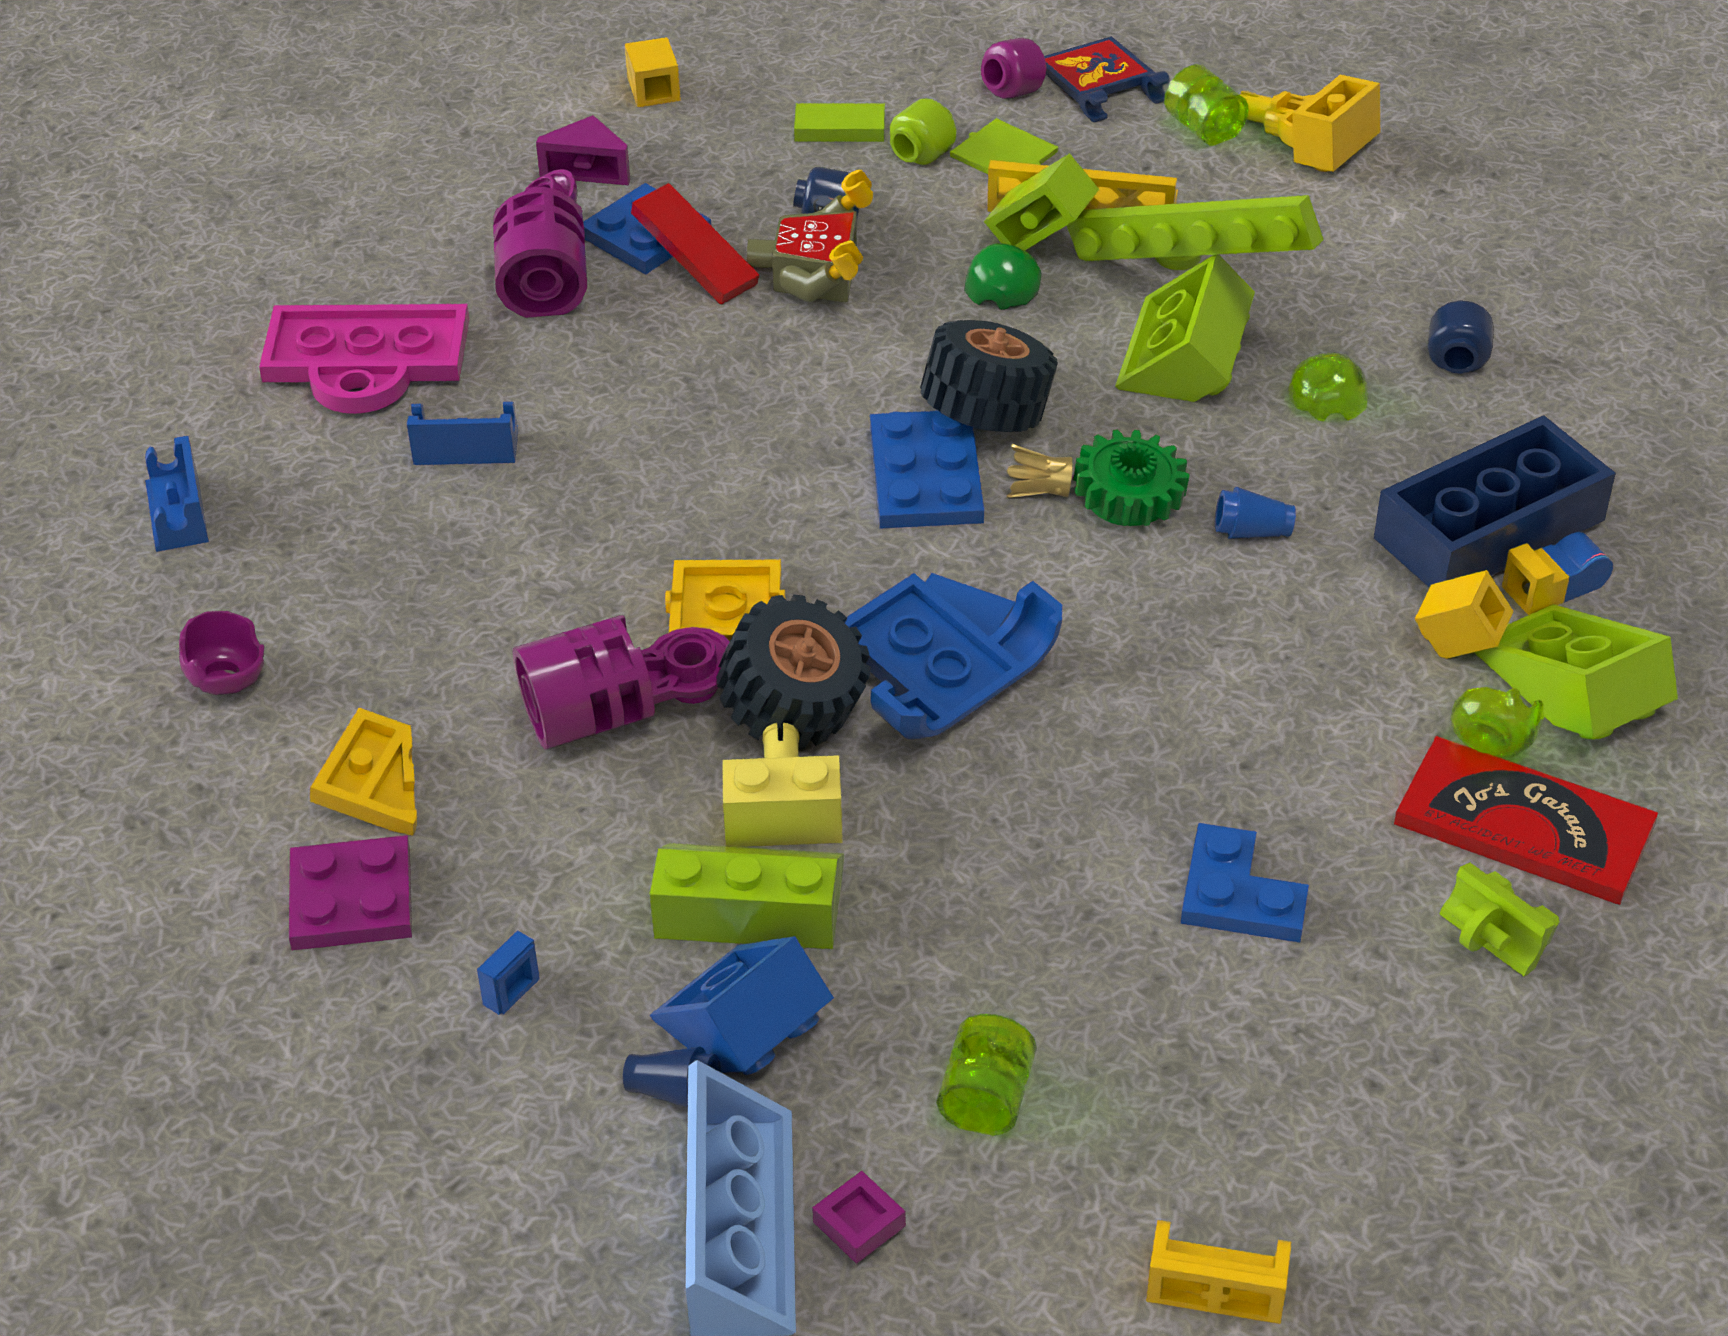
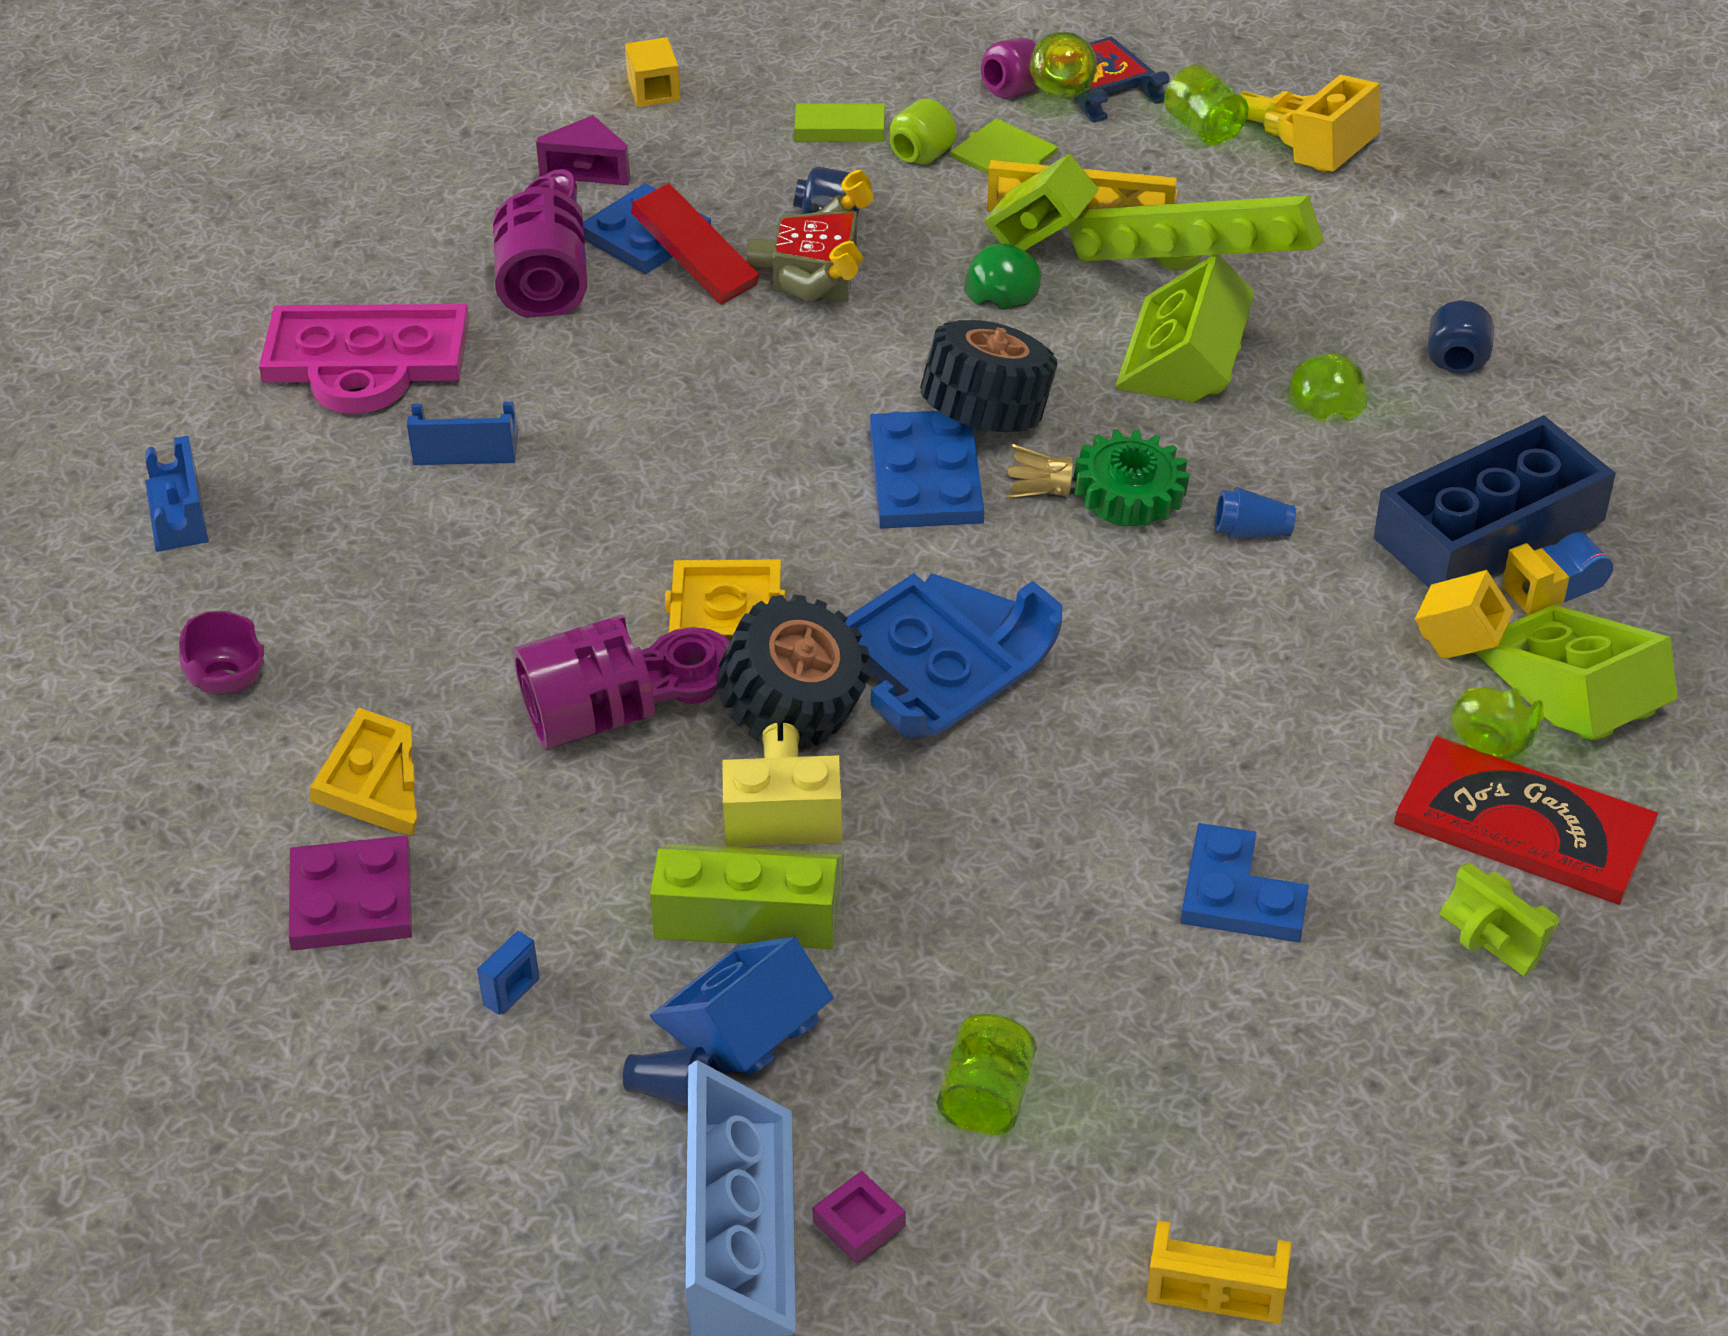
none -> clear neon green hair [1029,32,1097,100]

